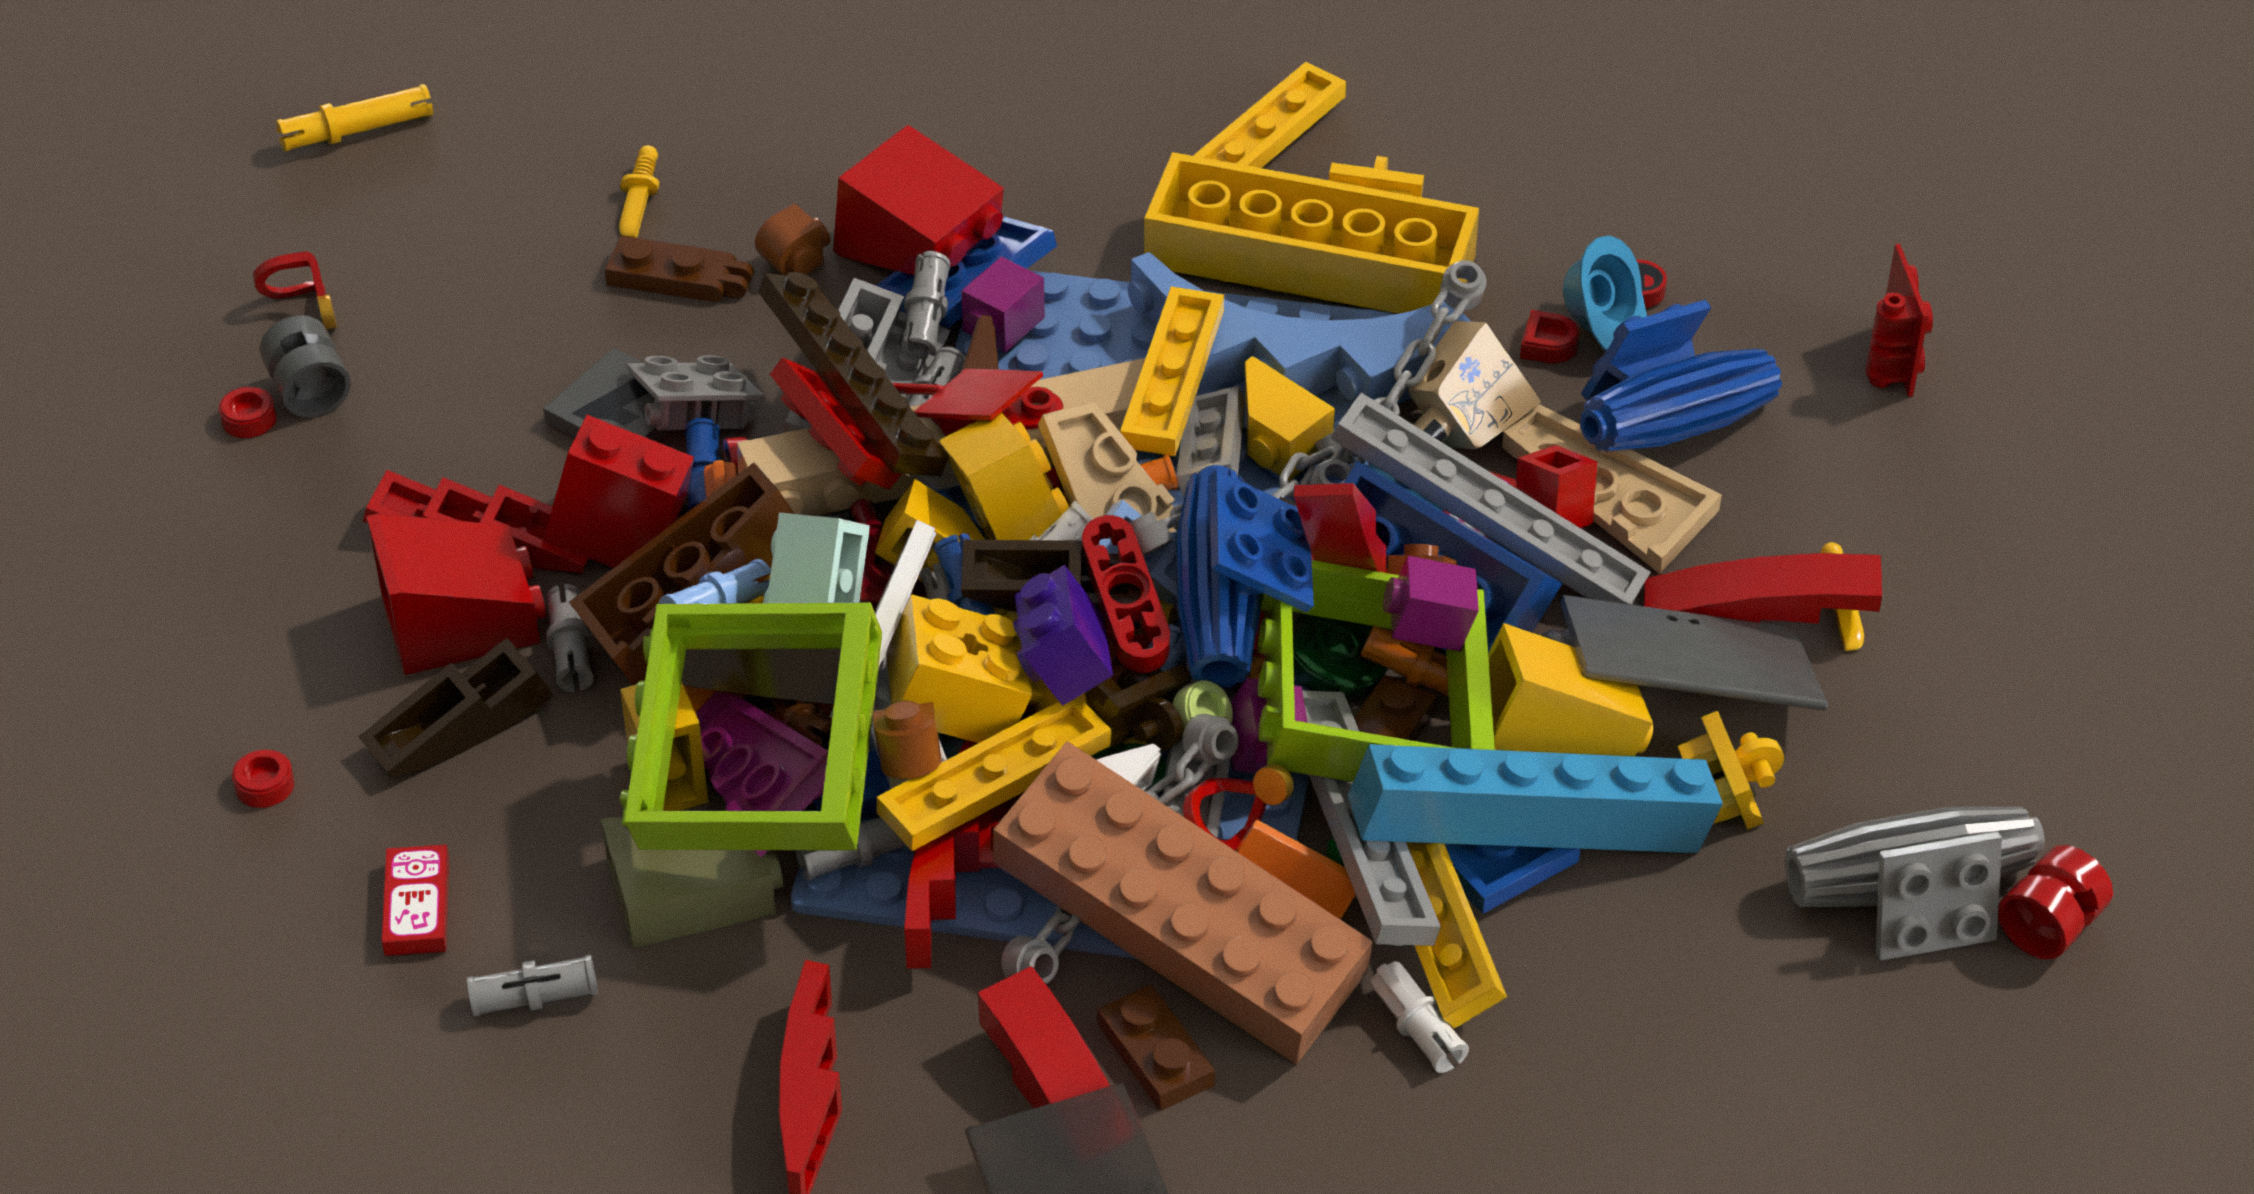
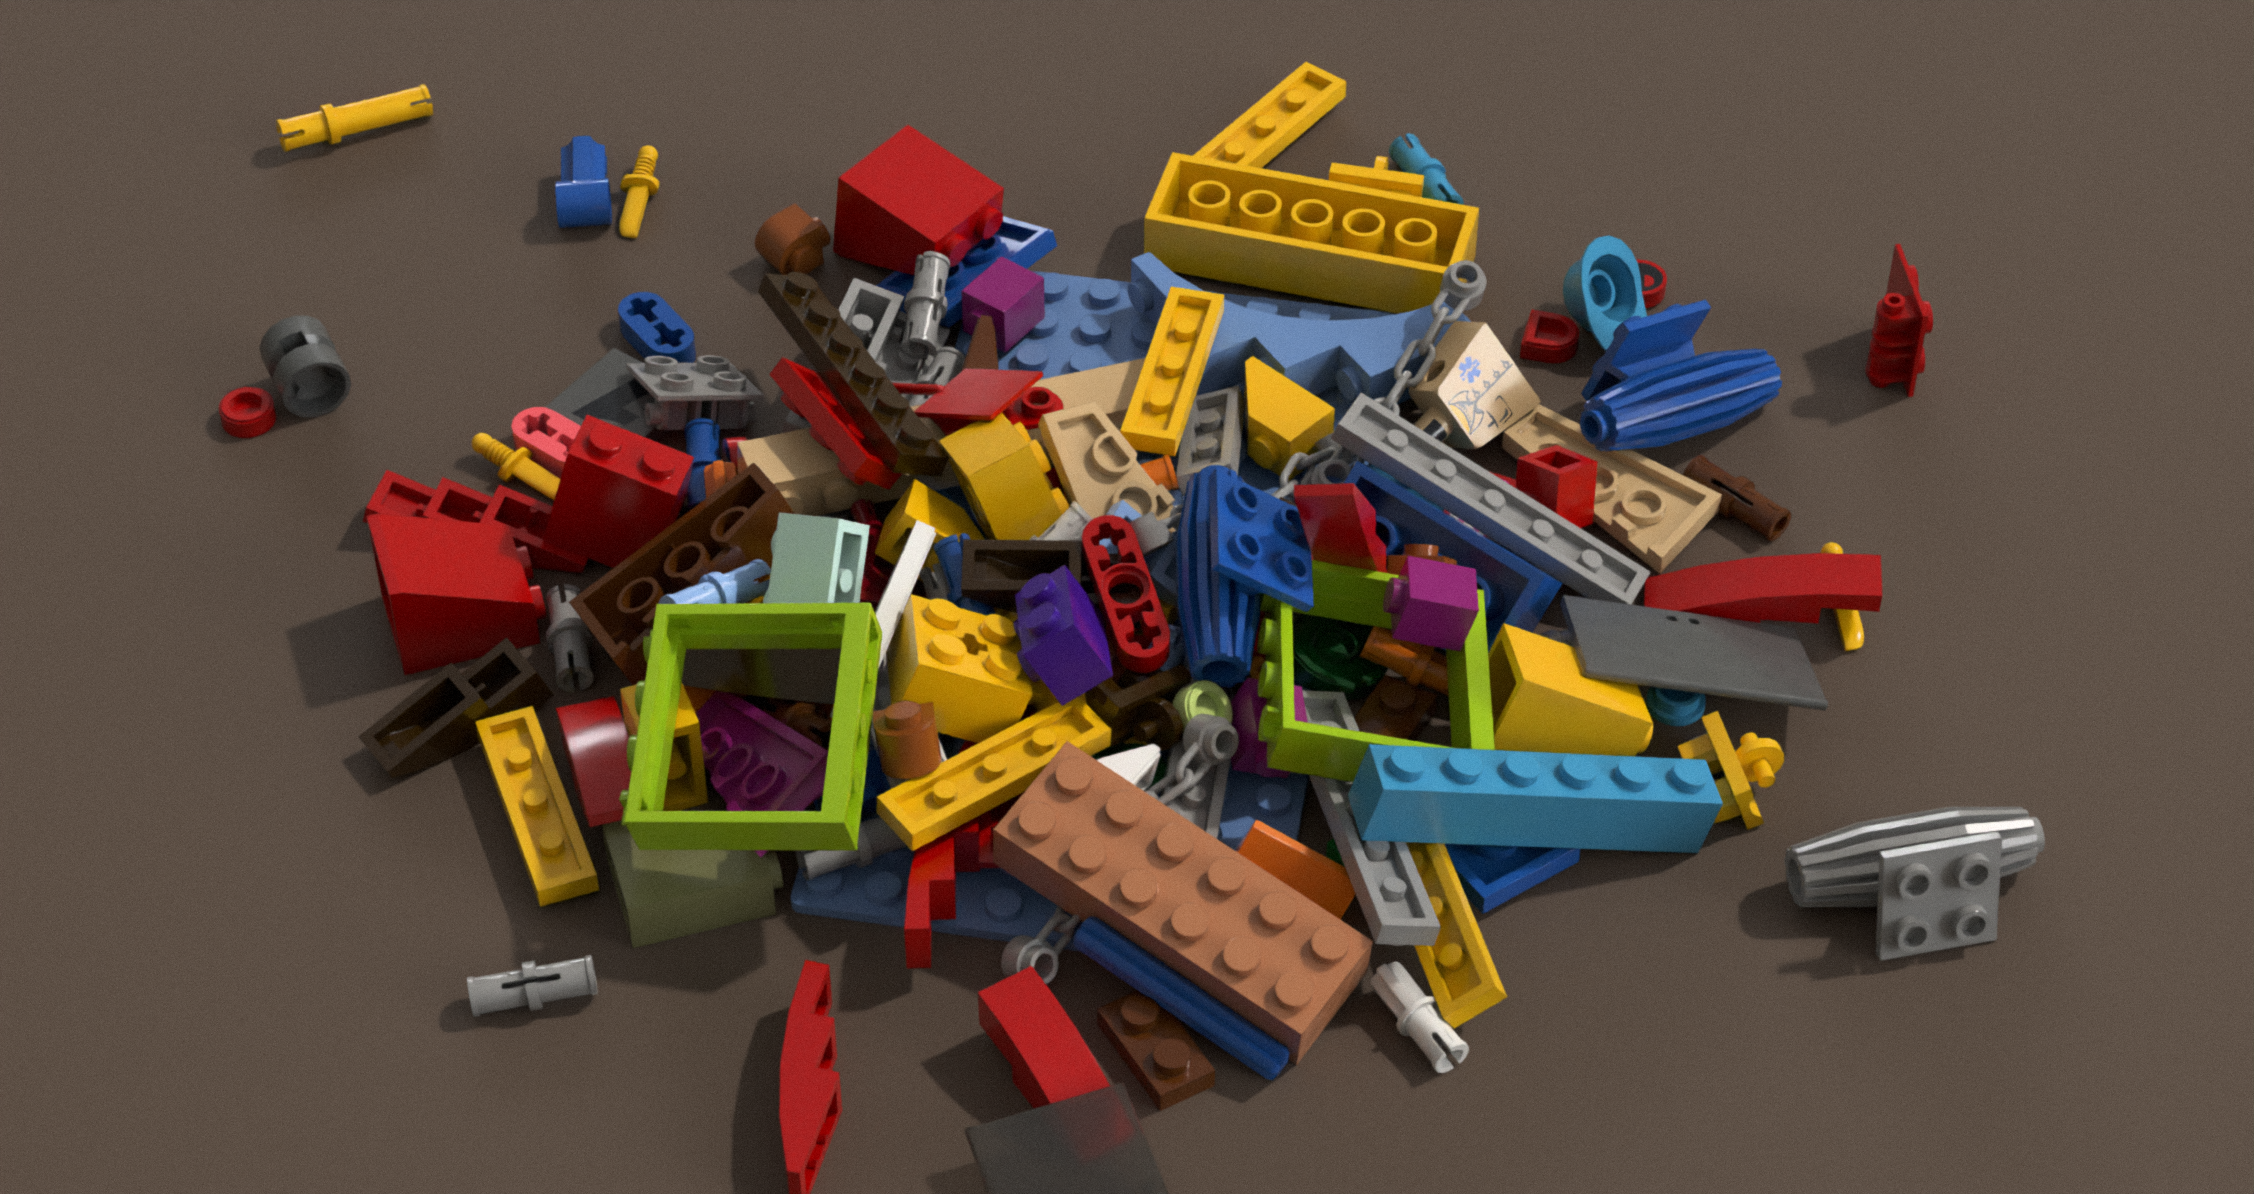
red tile [232,749,295,808] -> none
red piece [253,251,337,330] -> none
tile [382,844,450,956] -> none
reddish brown hinge [605,236,754,302] -> none
red piece [1183,764,1294,850] -> none
red wheel [1998,845,2113,959] -> none
none -> yellow piece [471,433,560,500]
none -> yellow plate [475,706,599,907]
none -> coral beam [511,407,581,478]
none -> blue piece [555,136,612,228]
none -> red slope [556,696,631,827]
none -> blue beam [618,292,696,363]
none -> blue axle [1073,916,1290,1080]
none -> dark azure pin [1389,133,1464,205]
none -> dark azure plate [1646,687,1706,726]
none -> reddish brown pin [1683,455,1792,541]

